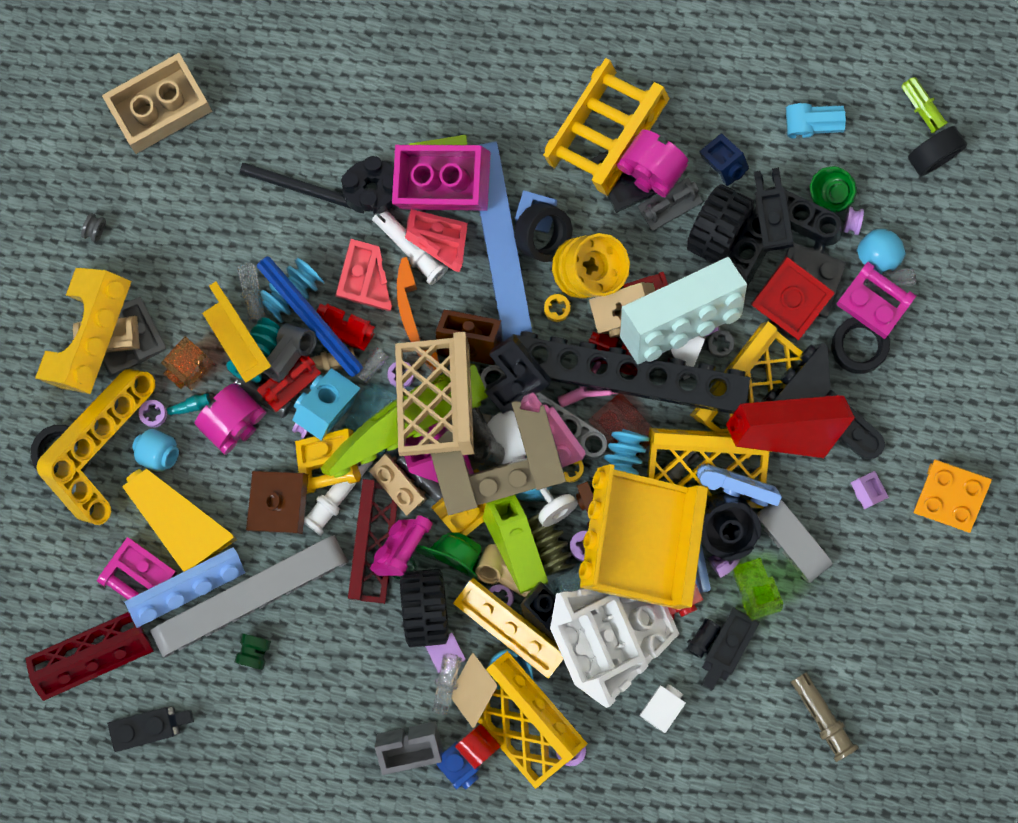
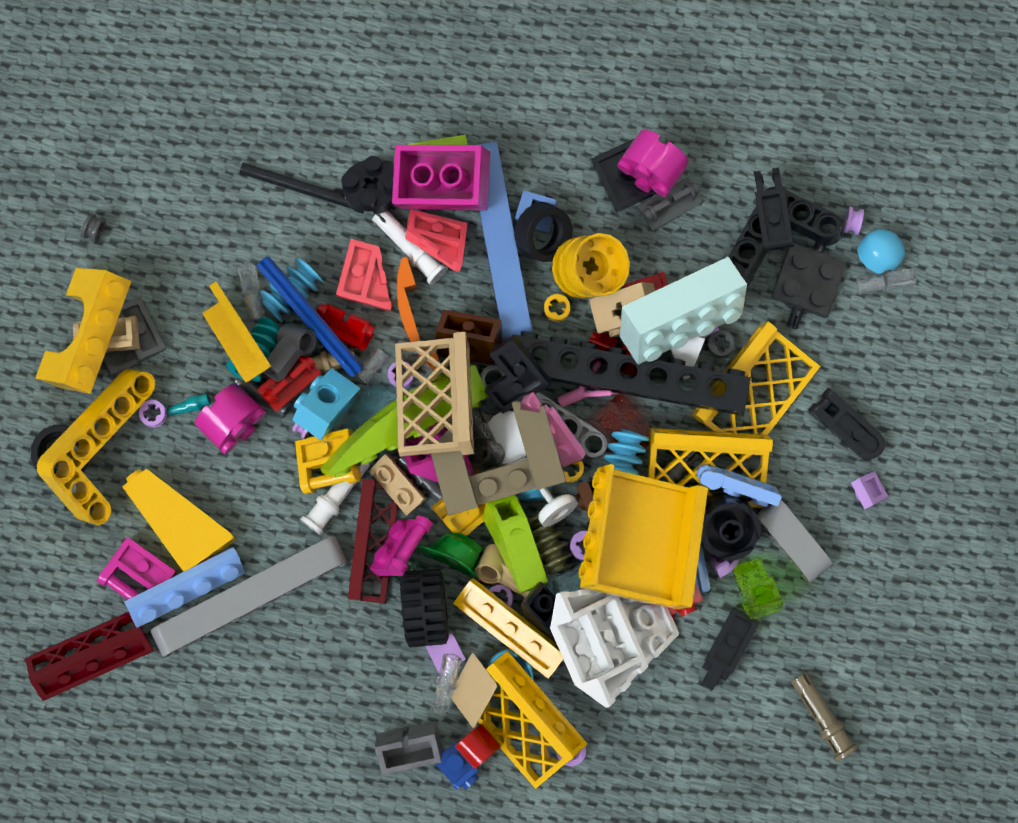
tan brick [102,53,212,154] -> none
black hinge [107,707,194,752] -> none
medium azure head [132,429,179,472] -> none
clear orange brick [161,336,215,391] -> none
dark green wheel [234,633,271,670] -> none
reddish brown plate [246,471,309,534] -> none
yellow fence [543,58,670,196] -> none
white brick [639,684,686,733] -> none
black pin [686,618,721,659] -> none
black tyre [687,184,754,264] -> none
dark blue bracket [699,133,749,186] -> none
red slope [726,395,855,458] -> none
red plate [750,256,835,340] -> none
black slope [761,343,831,402] -> none
medium azure piece [786,103,846,138] -> none
green hair [809,166,857,213] -> none
black tyre [831,317,890,374] -> none
dark pink plate [836,262,917,339] -> none
lime axle [902,77,948,134] -> none
black tyre [908,126,967,176] -> none
light orange hinge [913,459,992,533] -> none

